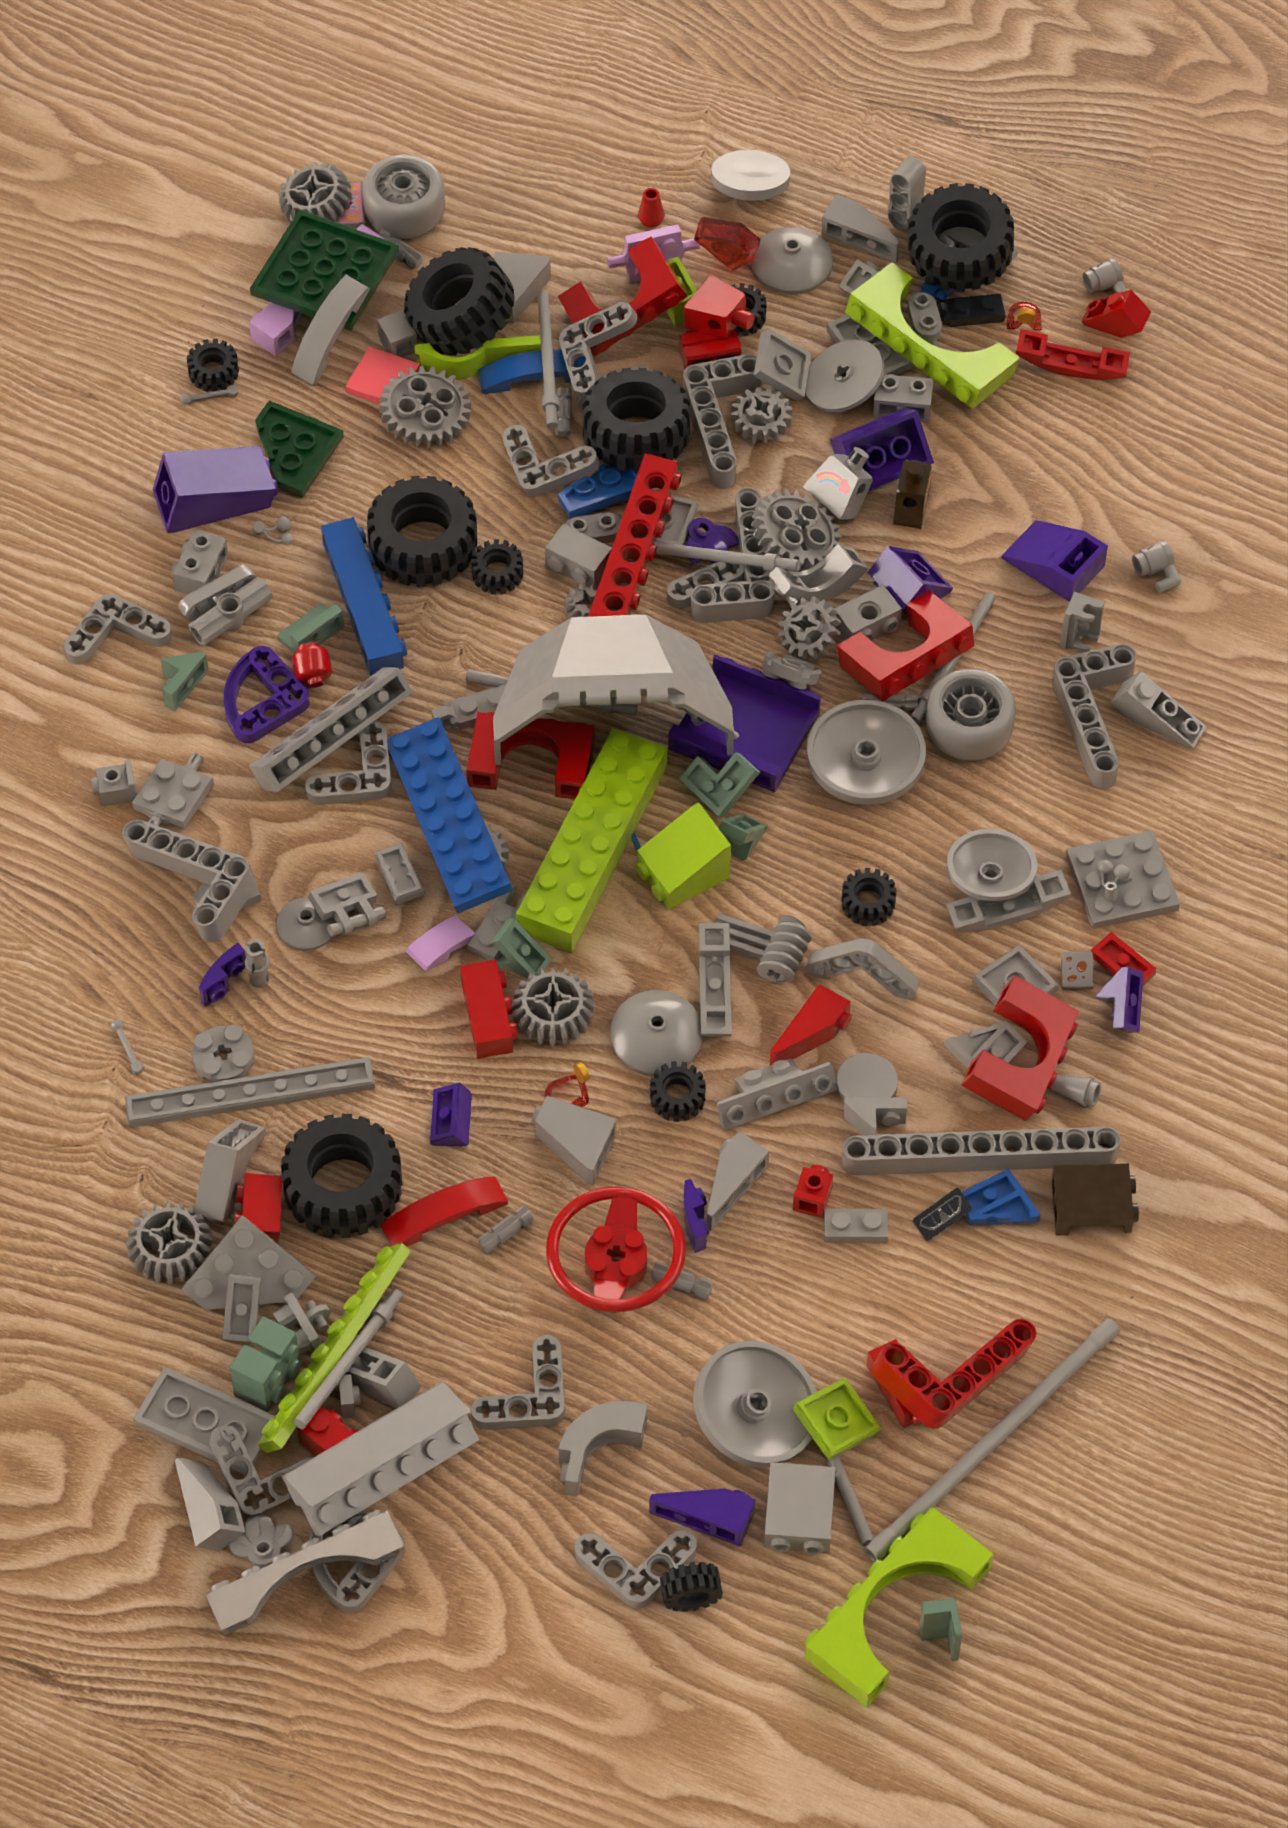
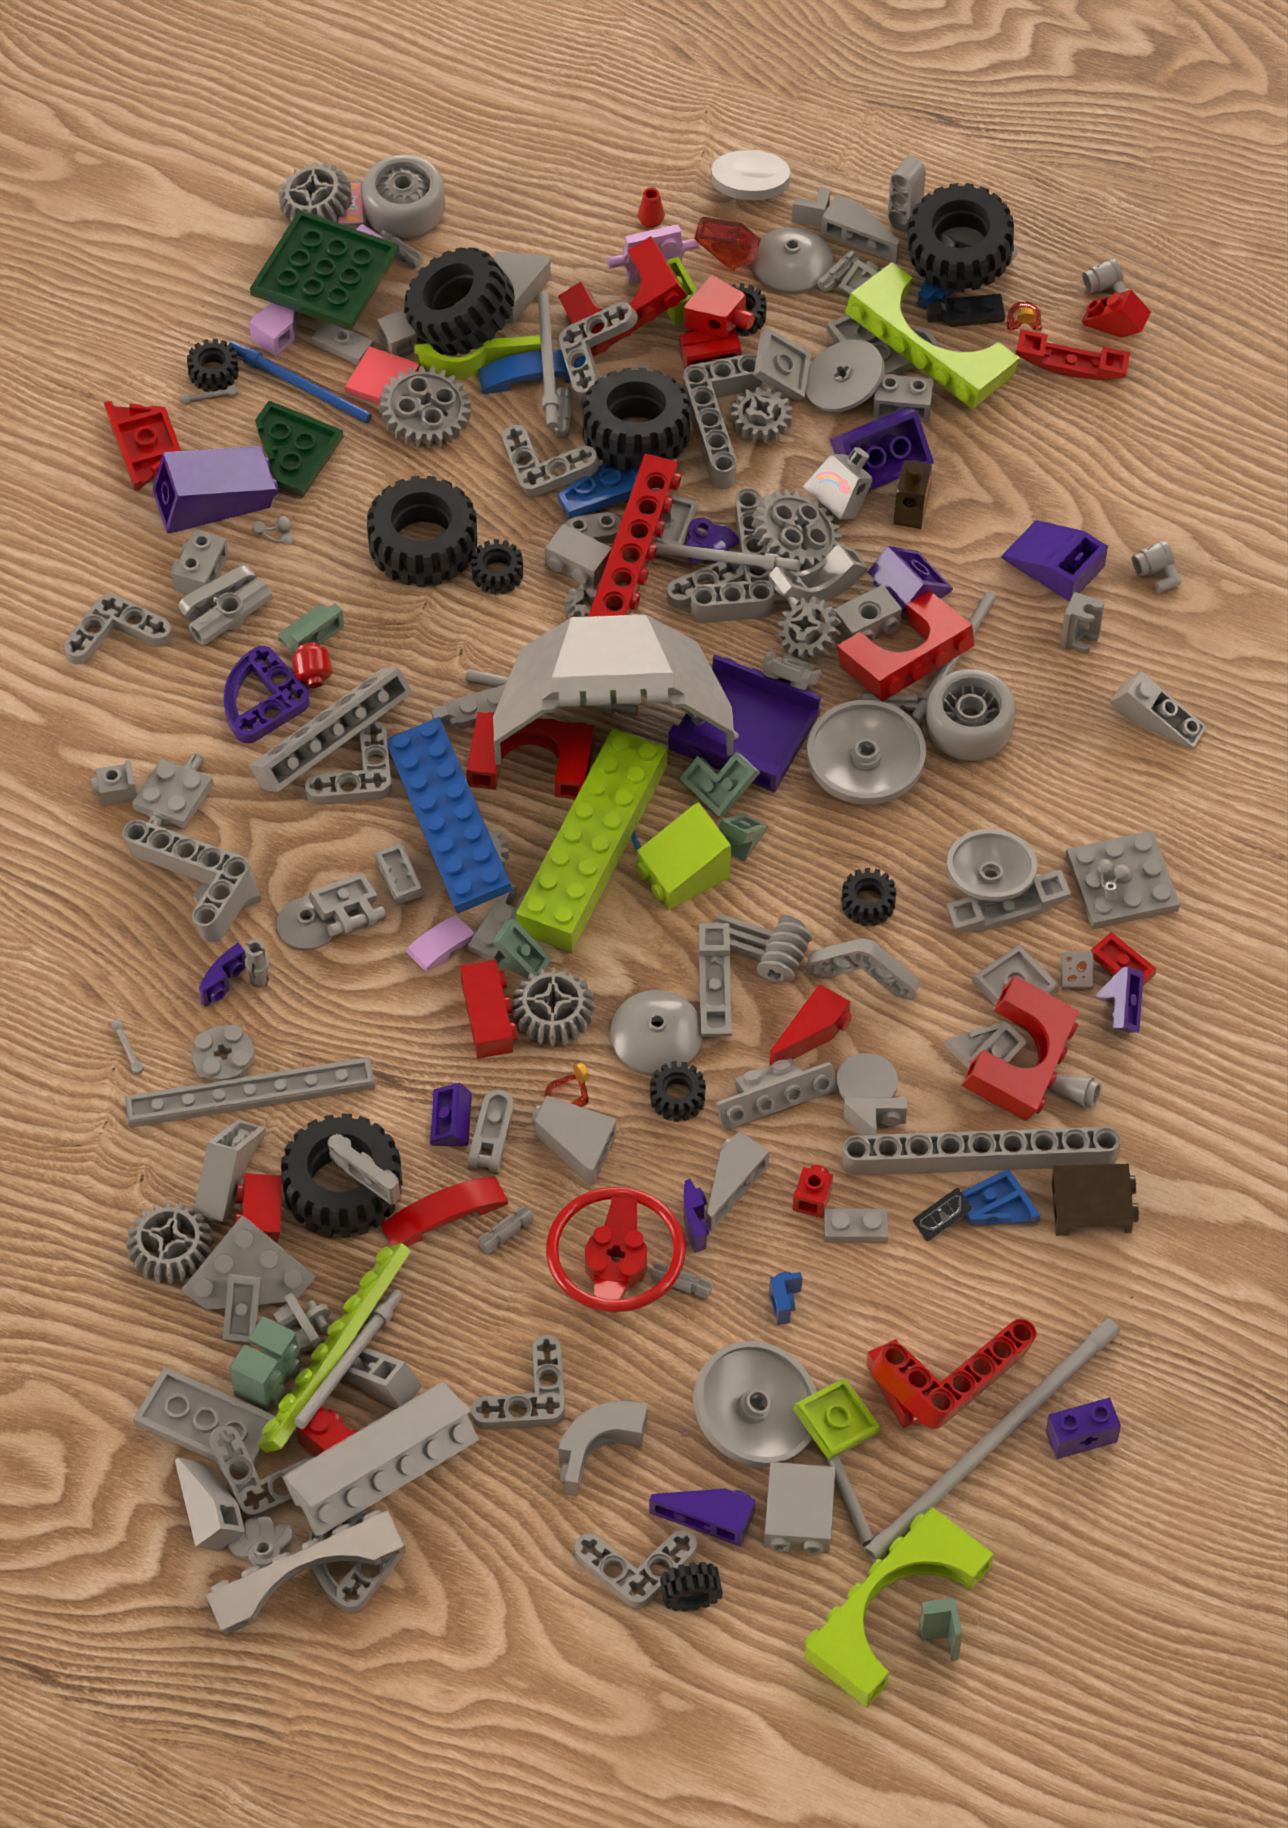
sand green slope [161,652,209,711] -> none
light grey slope [291,275,370,386] -> none
blue brick [321,517,407,676] -> none
light grey plate [339,1374,361,1419] -> none
light grey plate [908,292,942,342] -> none
light grey beam [1052,644,1137,789] -> none
none -> red wing [104,401,181,491]
none -> blue bar [228,341,372,424]
none -> light grey plate [311,322,374,365]
none -> light grey hinge [328,1133,401,1205]
none -> light grey plate [468,1090,514,1173]
none -> blue bracket [769,1272,802,1325]
none -> light grey panel [792,187,831,227]
none -> light grey axle [817,250,860,293]
none -> dark purple brick [1046,1397,1121,1459]

